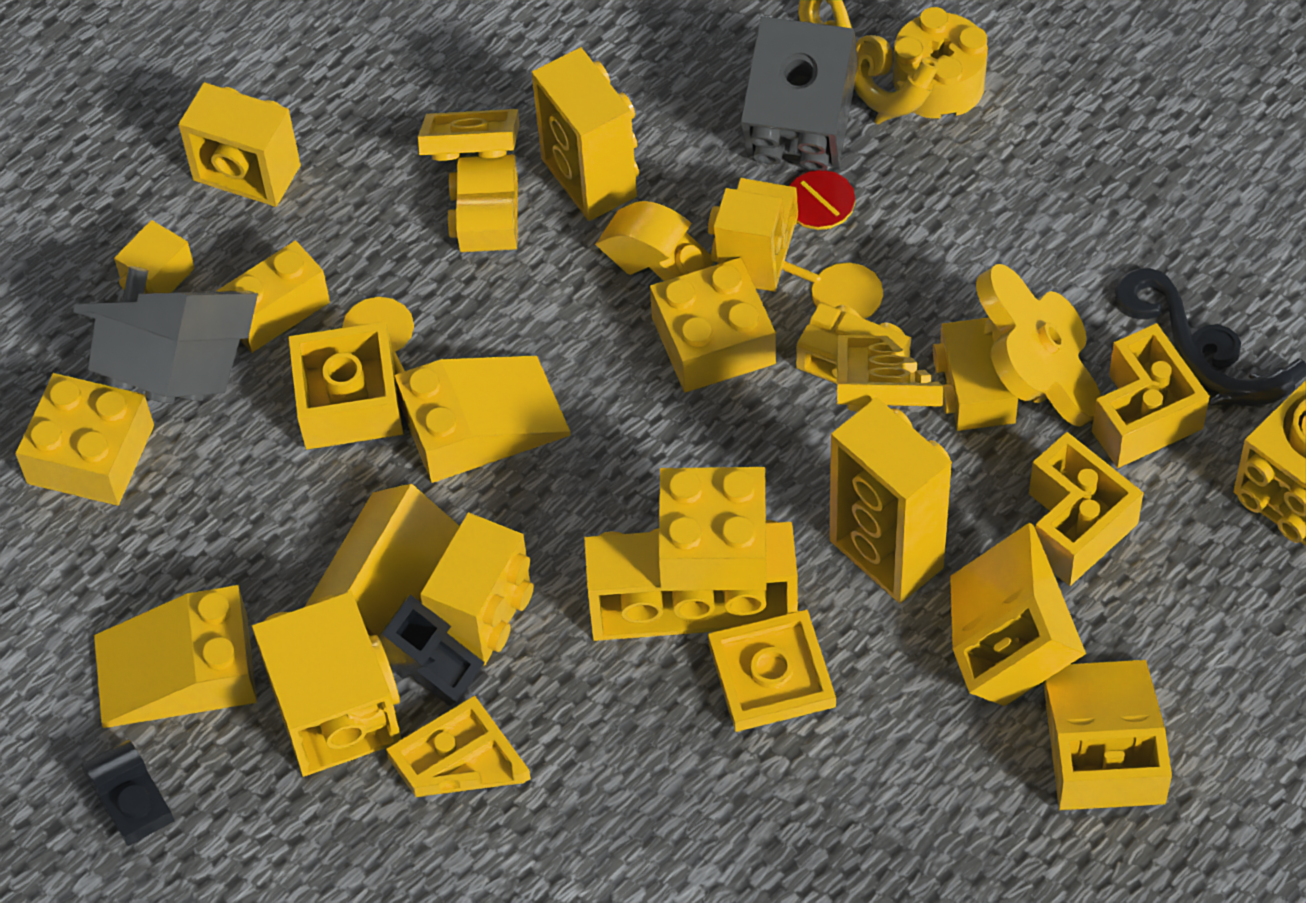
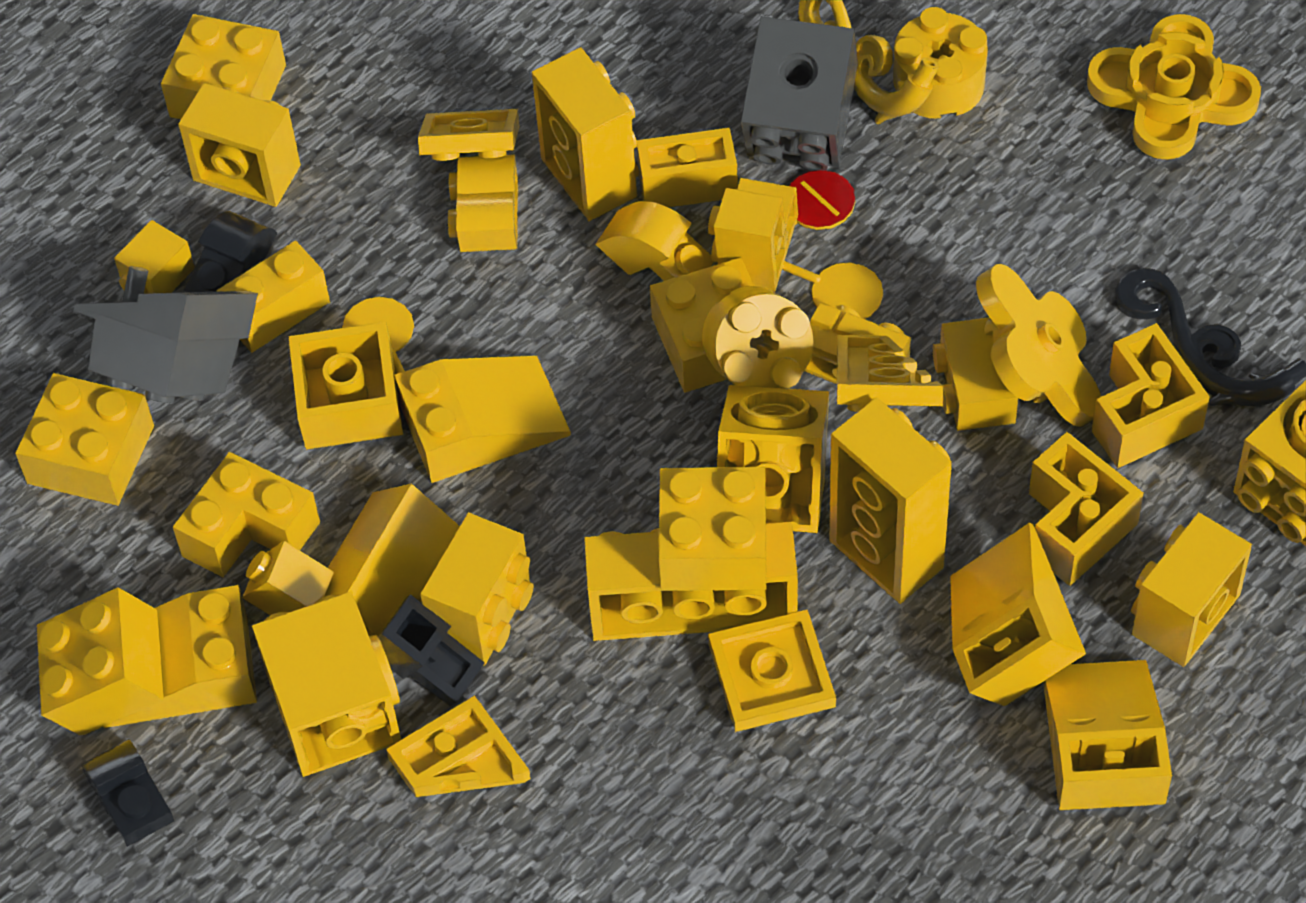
none -> yellow brick [37,587,164,735]
none -> yellow brick [161,14,286,119]
none -> yellow brick [173,452,320,578]
none -> black brick [184,211,278,293]
none -> yellow brick [242,541,334,615]
none -> yellow panel [637,128,738,207]
none -> yellow brick [702,286,813,388]
none -> yellow brick [717,385,829,533]
none -> yellow plant [1087,14,1261,160]
none -> yellow brick [1131,512,1252,667]

